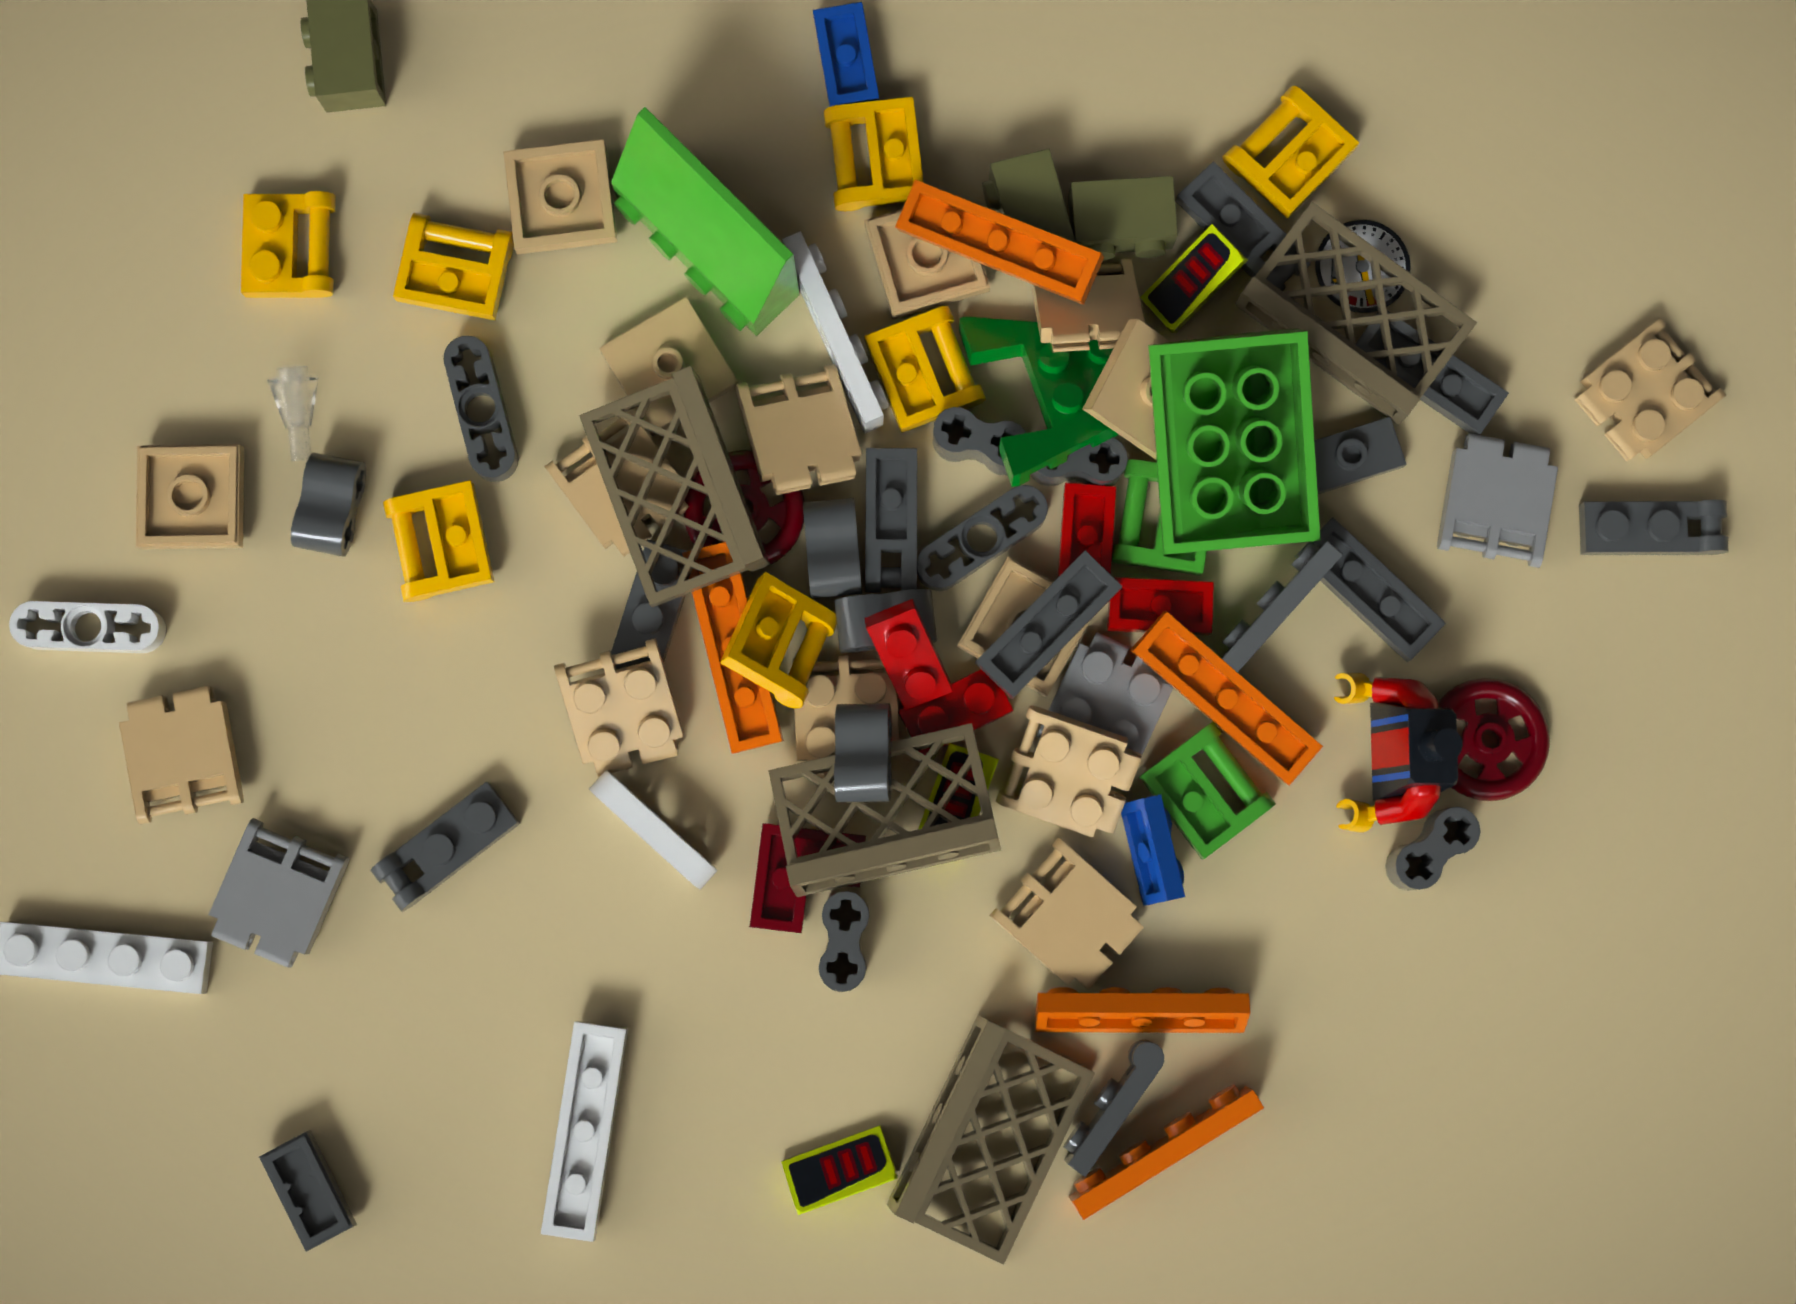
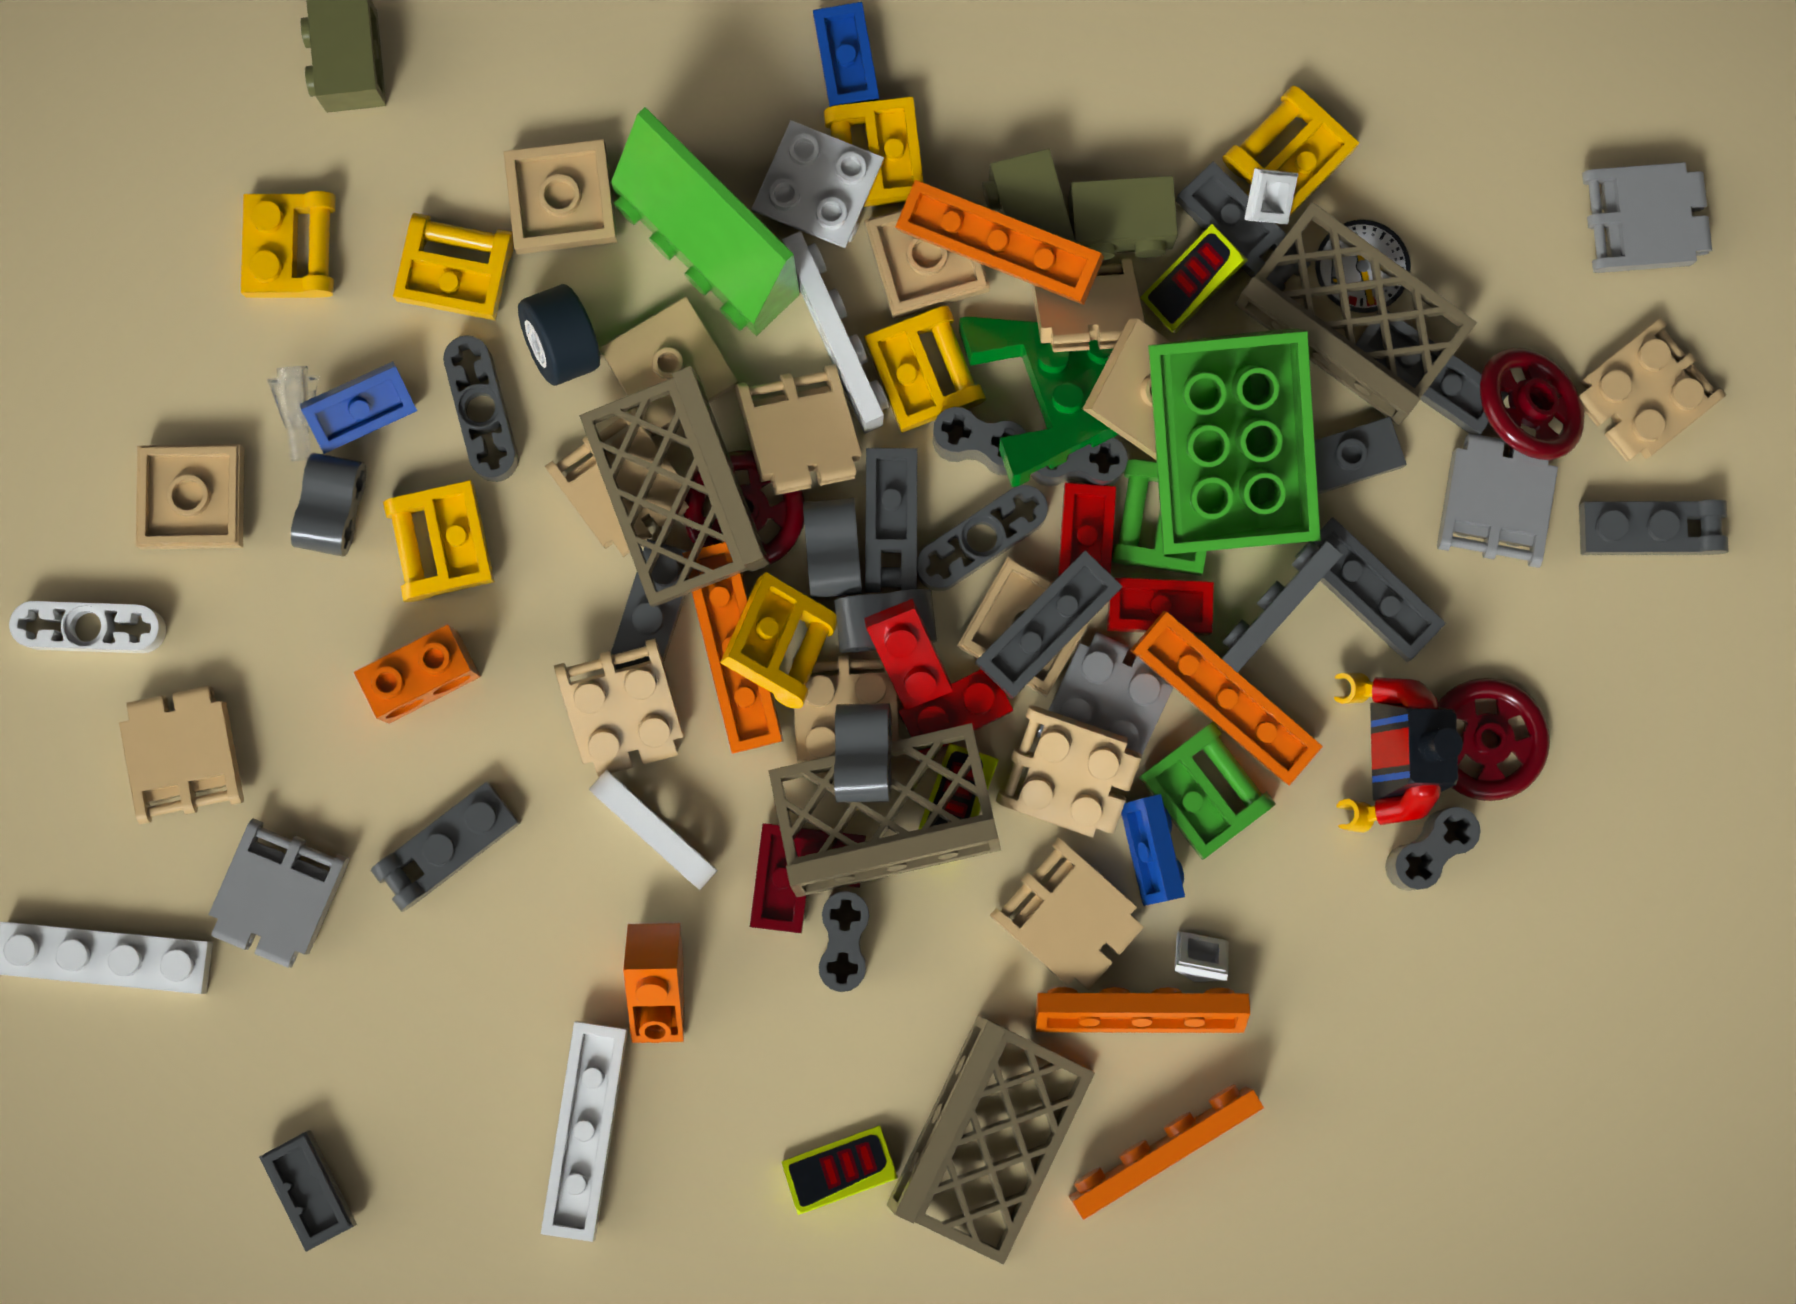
dark grey plate [1063,1040,1164,1177] -> none
none -> blue plate [299,361,417,454]
none -> orange brick [354,624,481,724]
none -> black wheel [518,284,600,386]
none -> orange slope [623,923,684,1043]
none -> white hinge [751,120,884,248]
none -> white slope [1175,931,1229,982]
none -> white slope [1245,168,1298,224]
none -> dark red plate [1480,348,1584,460]
none -> light grey plate [1582,162,1713,273]

